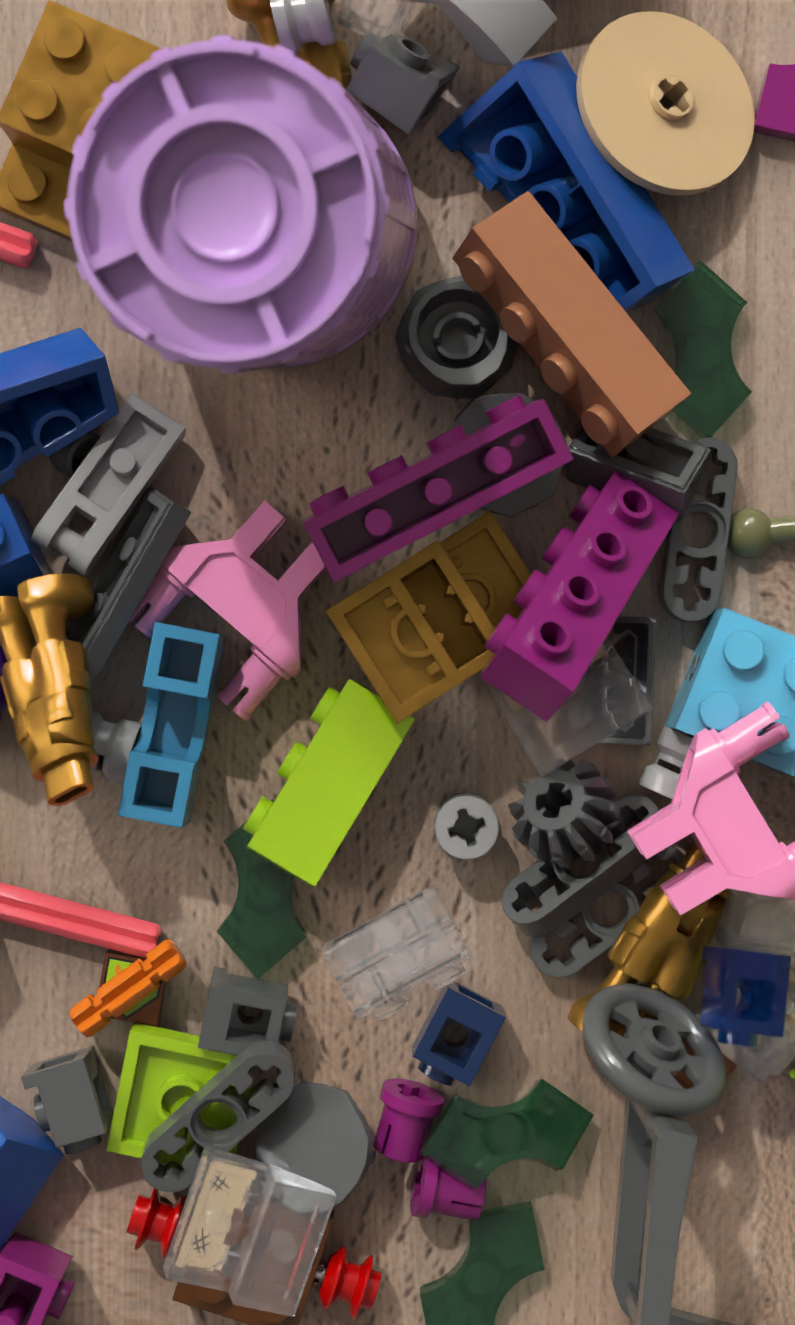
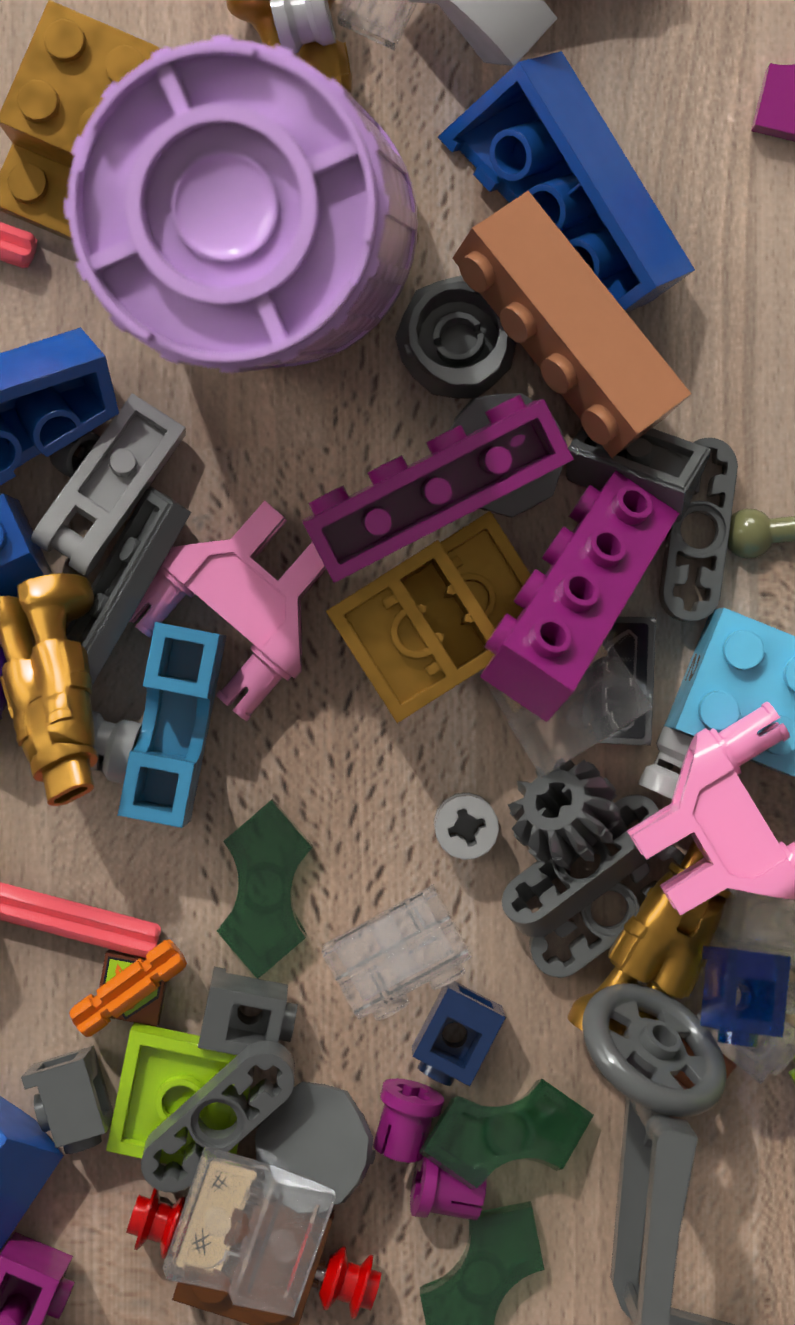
lime brick [242,679,415,887] -> none
dark grey brick [346,32,460,134] -> none
tan piece [576,11,755,196] -> none
clear green tile [655,260,752,438] -> none

